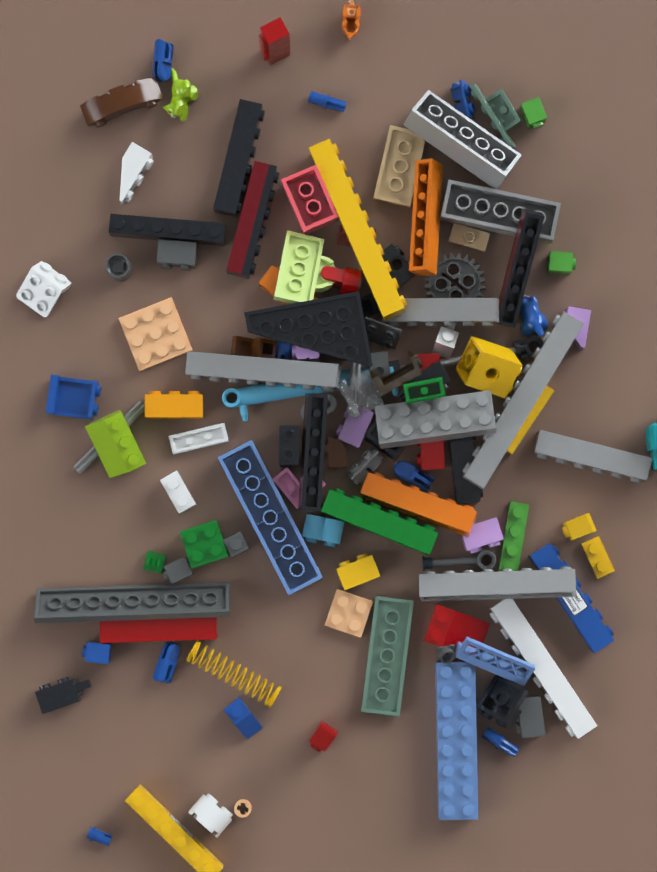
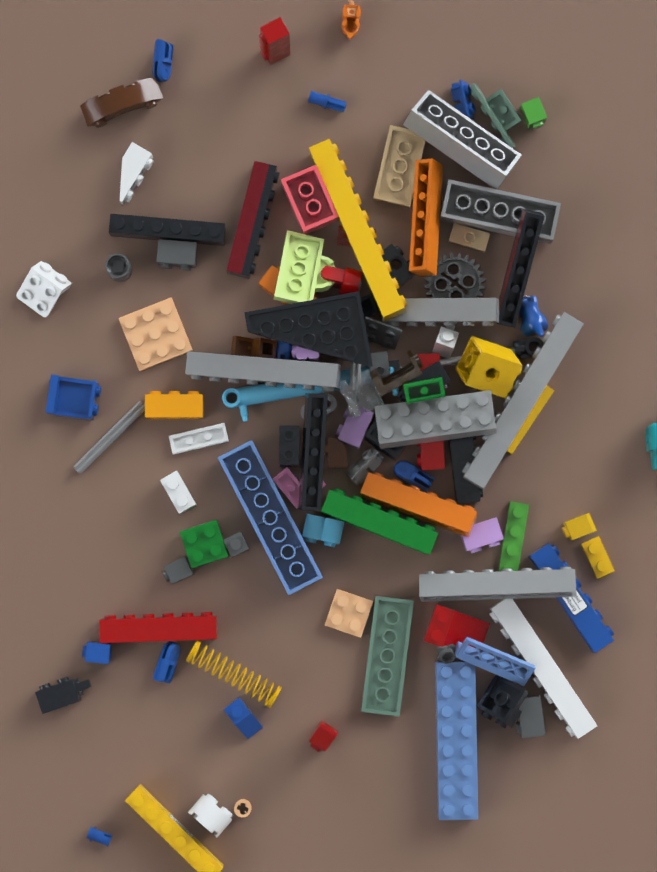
dark grey plate [34,582,230,623] -> none
lime slope [85,410,146,478] -> none
green tile [143,551,166,574] -> none
lime animal [163,68,198,122] -> none
black brick [213,99,265,217] -> none
yellow brick [336,553,380,591] -> none
dark grey piece [422,550,496,571] -> none
blue axle [482,727,519,757] -> none
light grey brick [533,430,652,484] -> none
bright green brick [547,251,576,275] -> none
lavender slope [562,306,591,350] -> none

